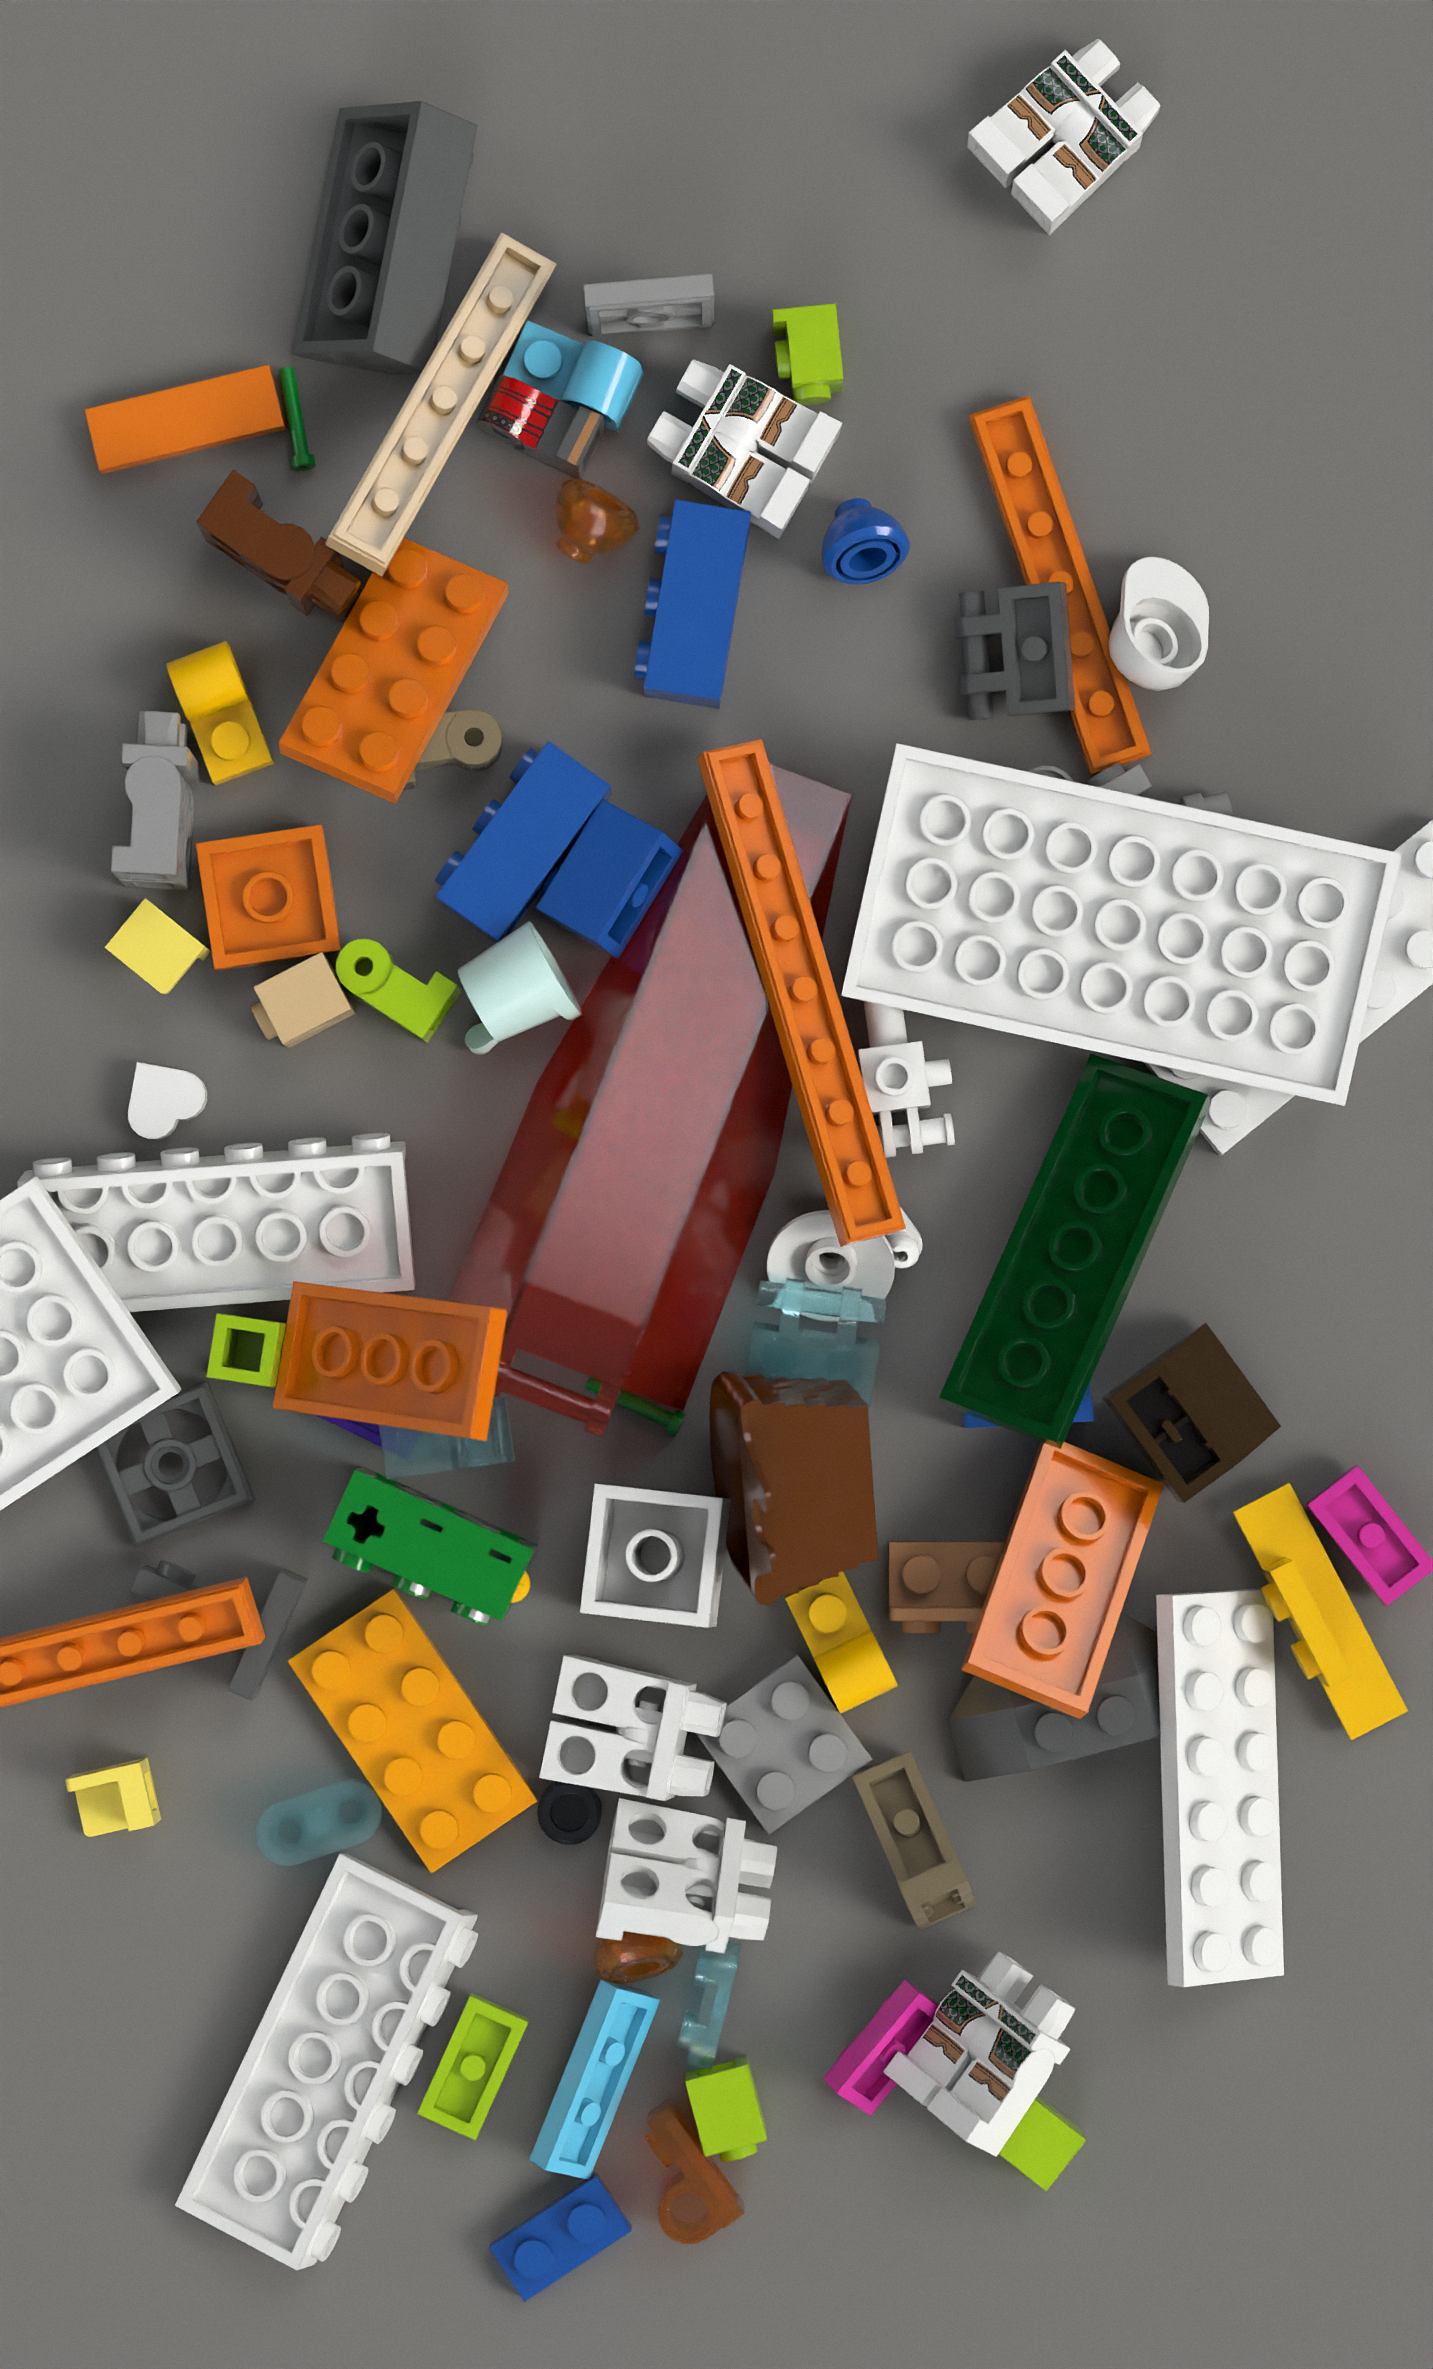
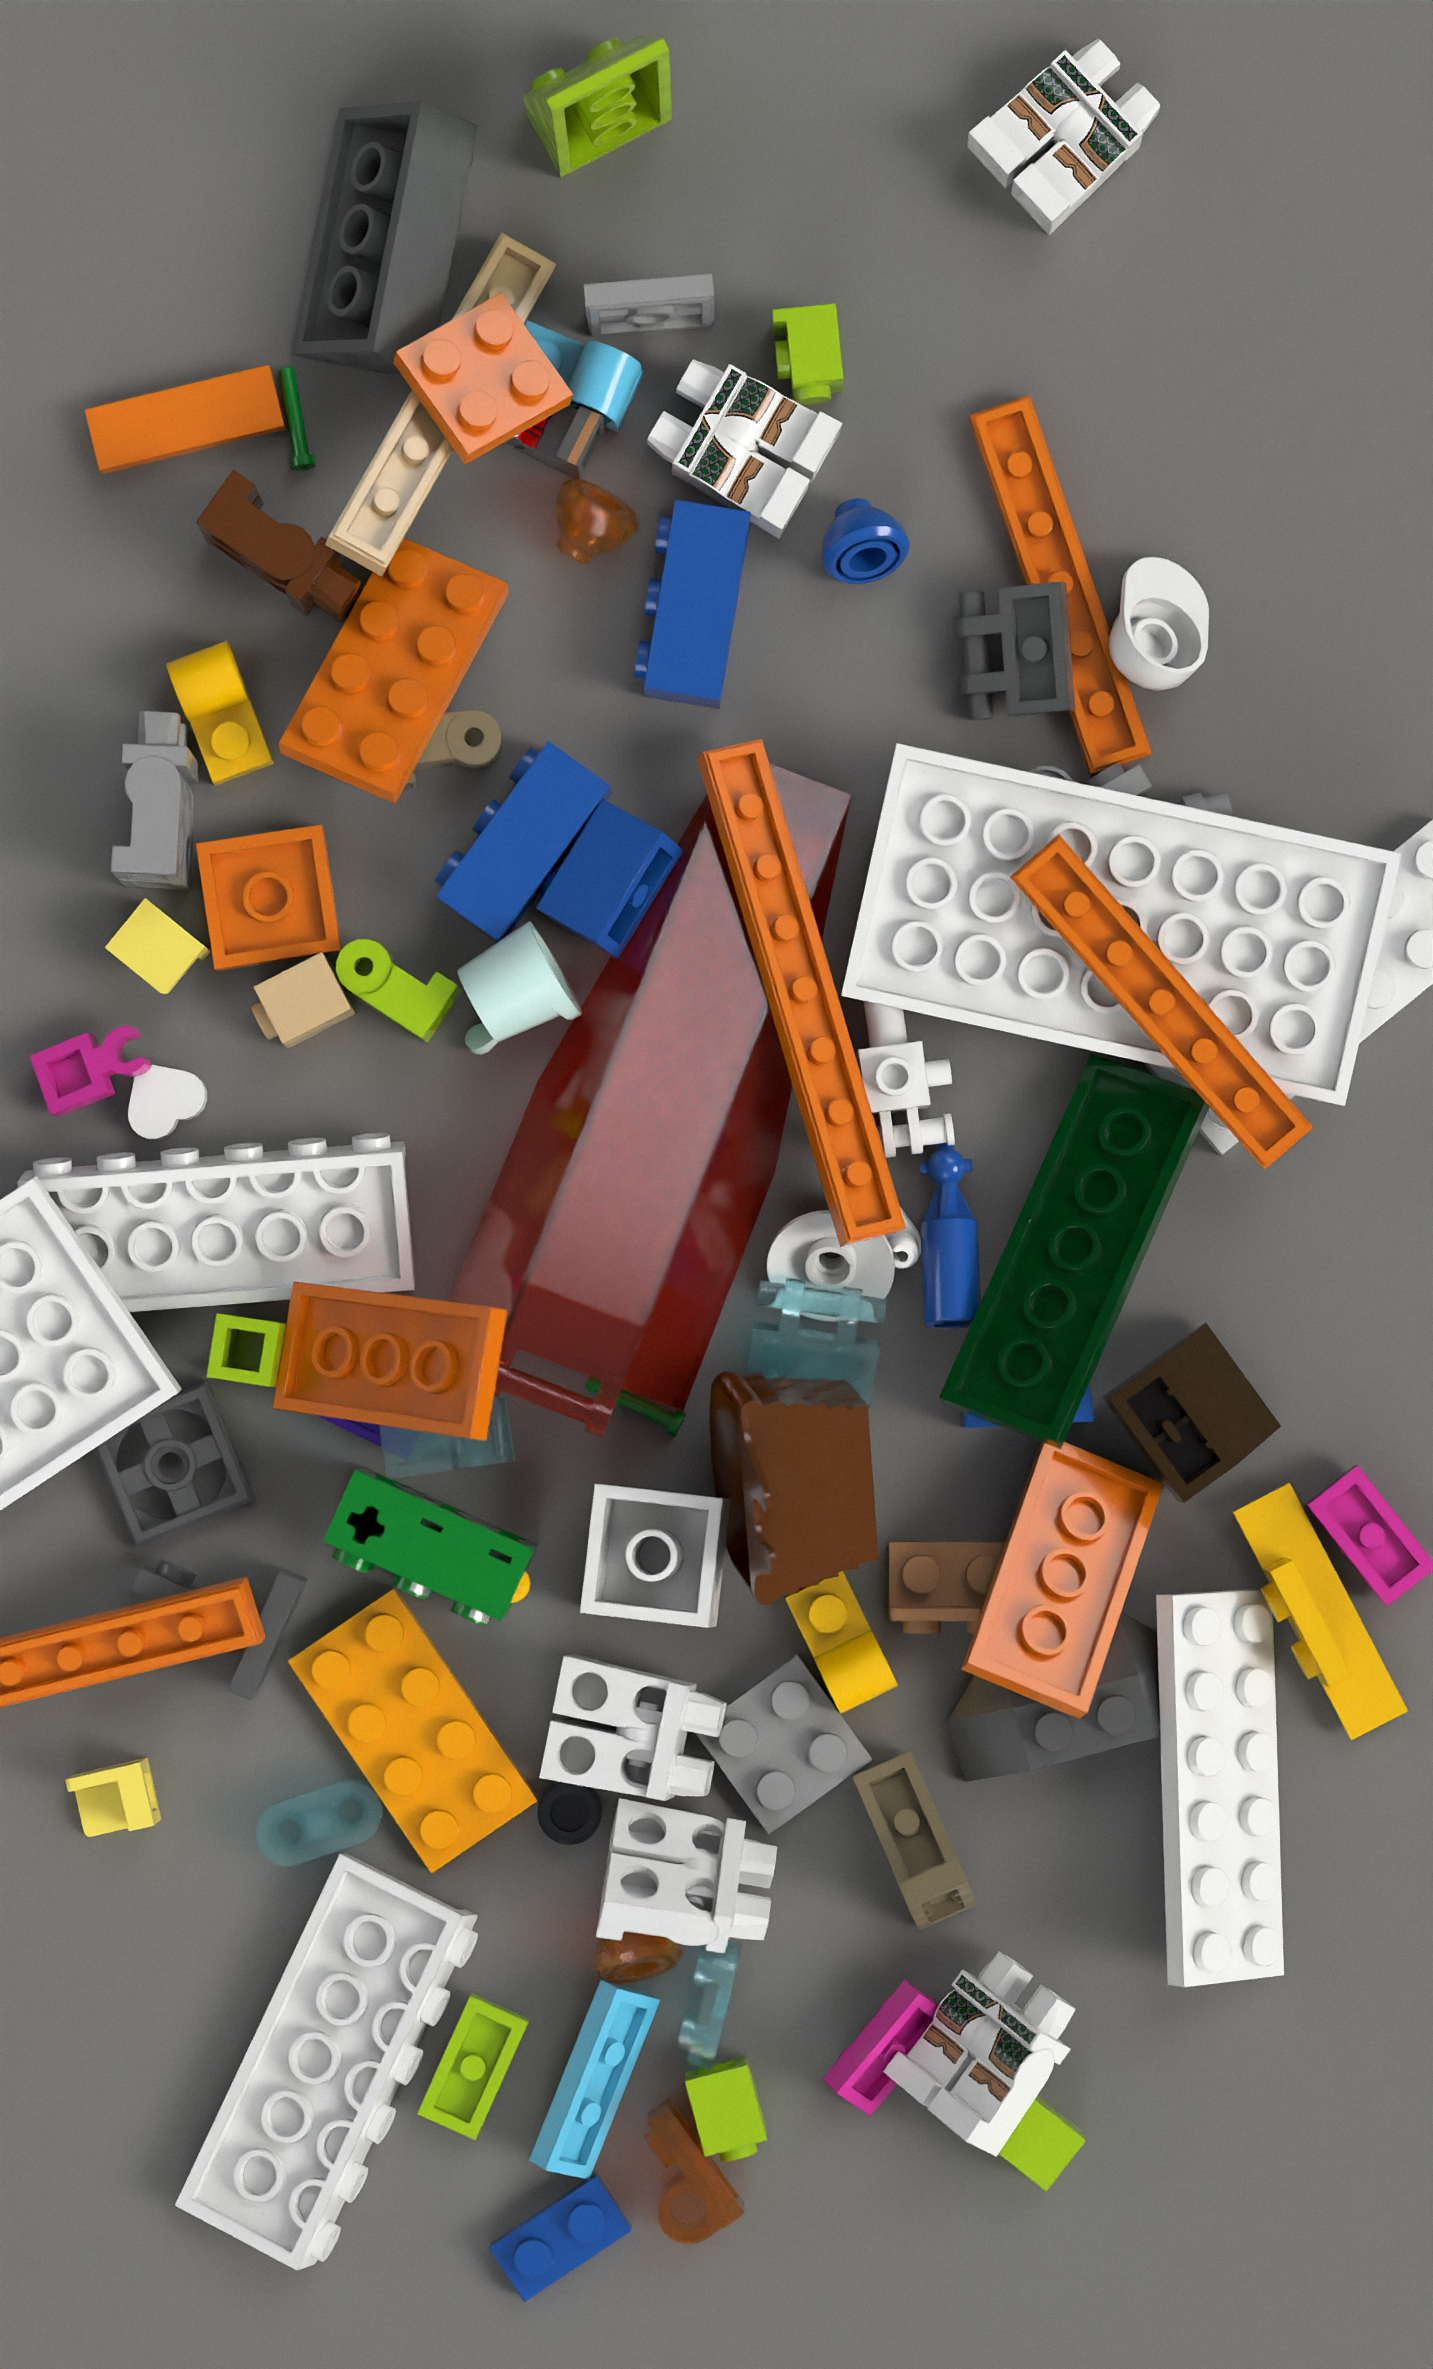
none -> dark pink plate [29,1026,152,1117]
none -> orange plate [393,293,573,465]
none -> lime slope [523,36,672,178]
none -> blue wheel [920,1143,981,1329]
none -> orange tile [1010,834,1314,1170]

